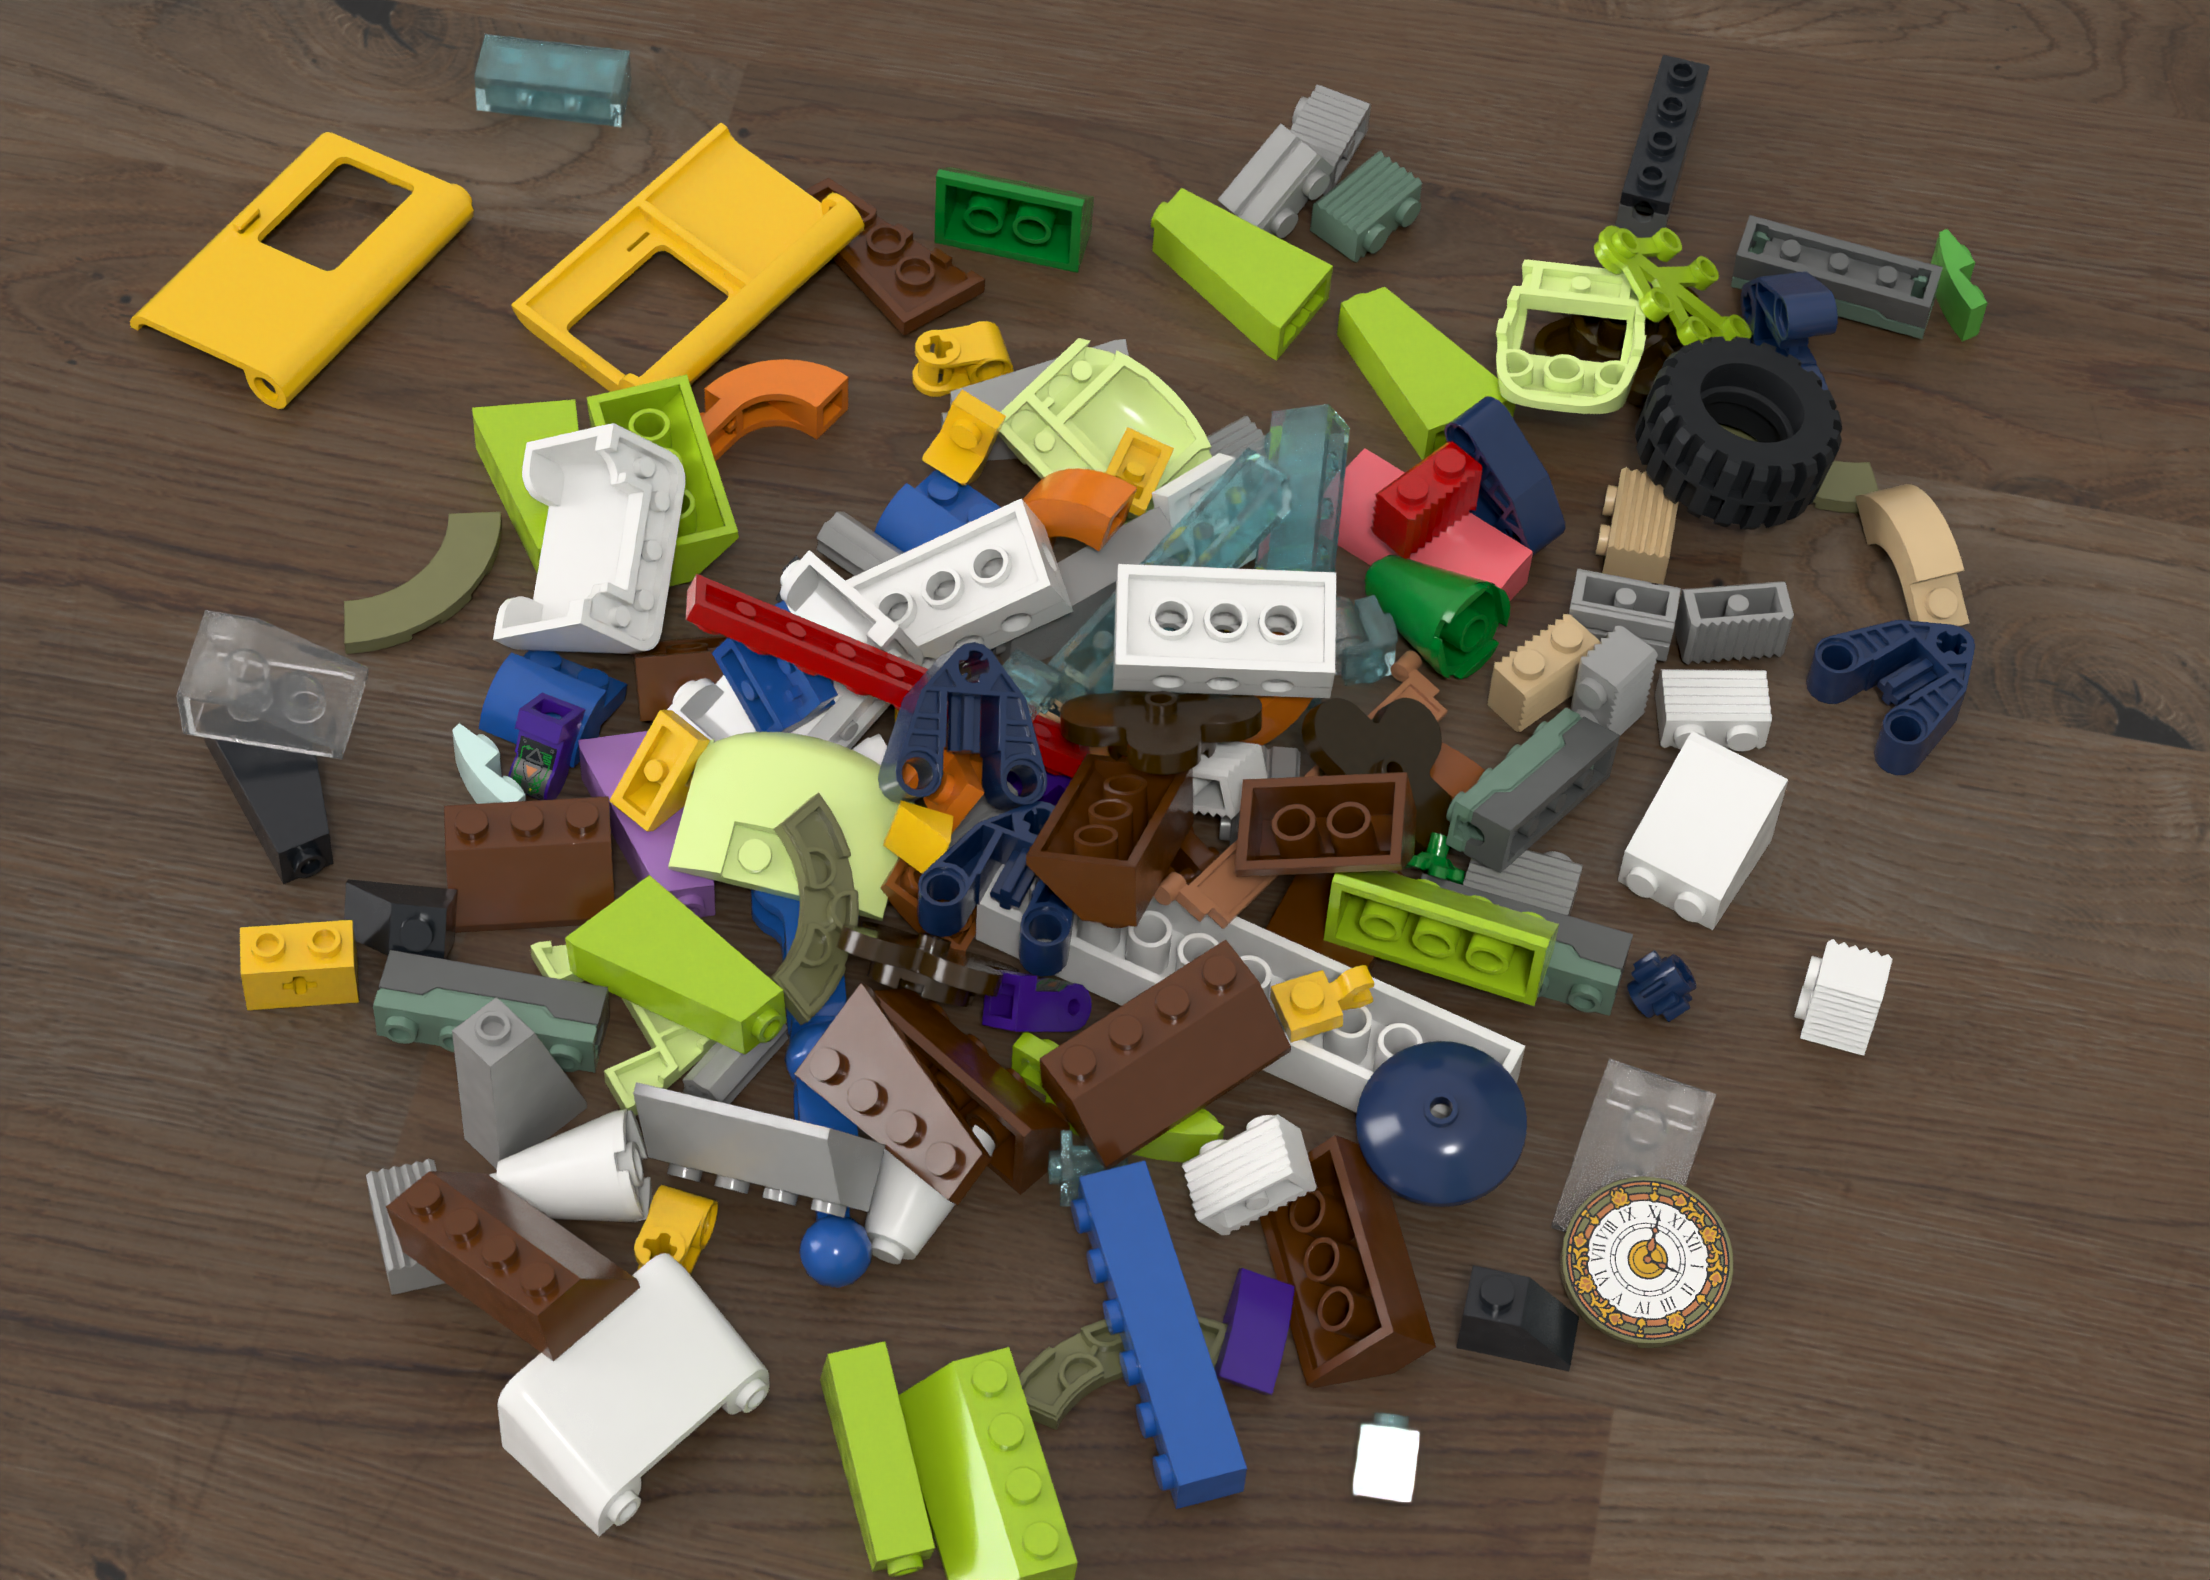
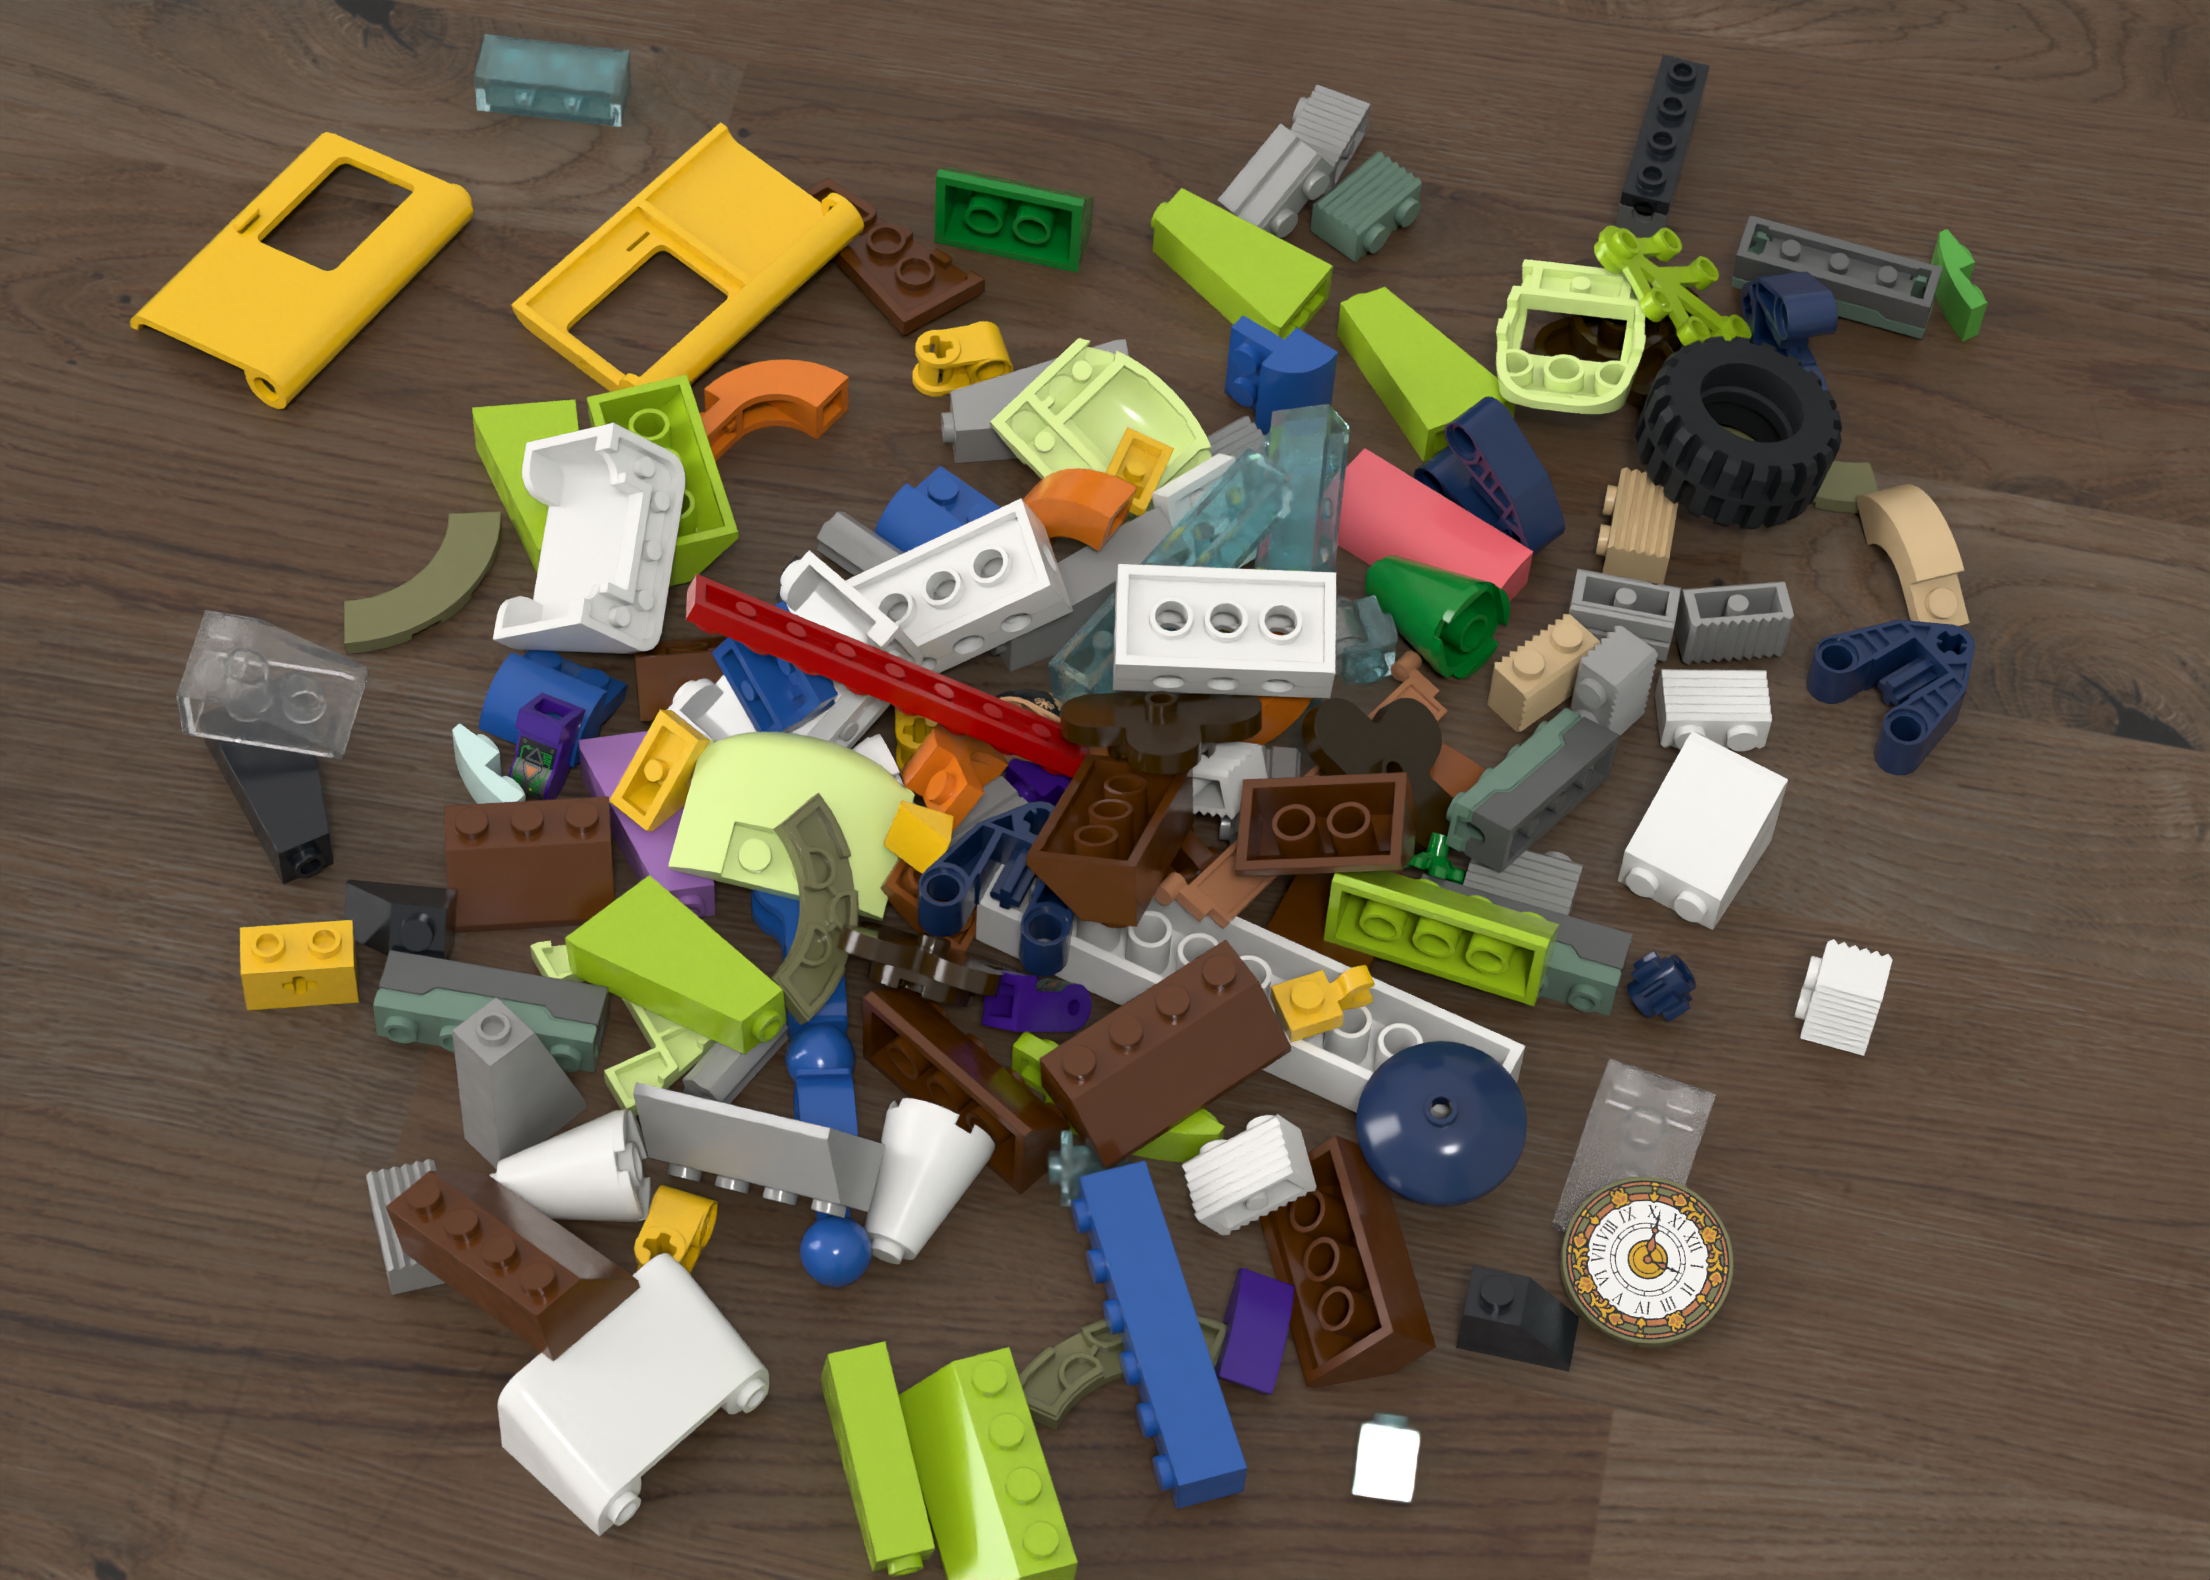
wing [794,983,992,1205] -> none
dark blue connector [878,642,1047,811] -> none
yellow slope [922,389,1006,486] -> none
clear light blue bracket [1003,648,1063,721] -> none
red brick [1370,441,1482,559] -> none
none -> blue brick [1224,315,1338,438]

